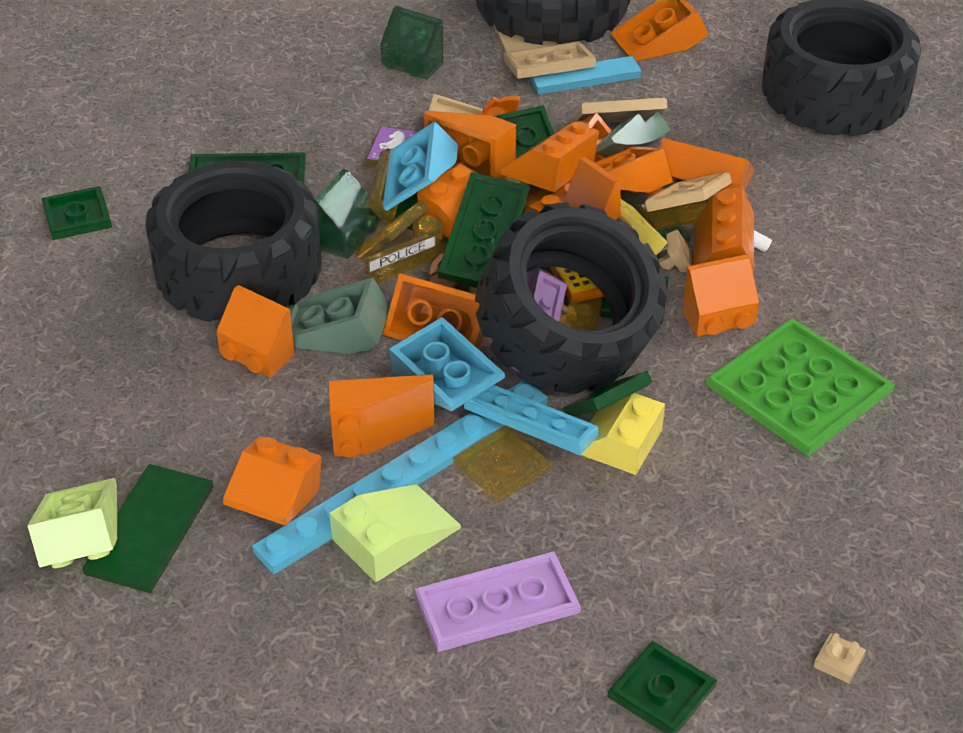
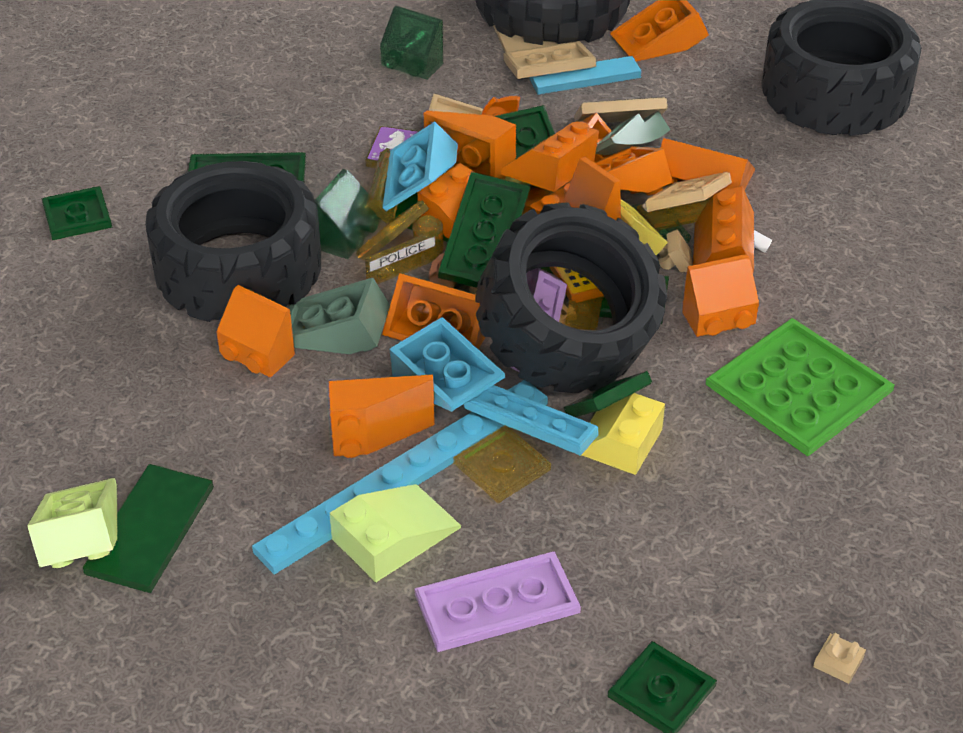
orange slope [223,436,322,526] -> none

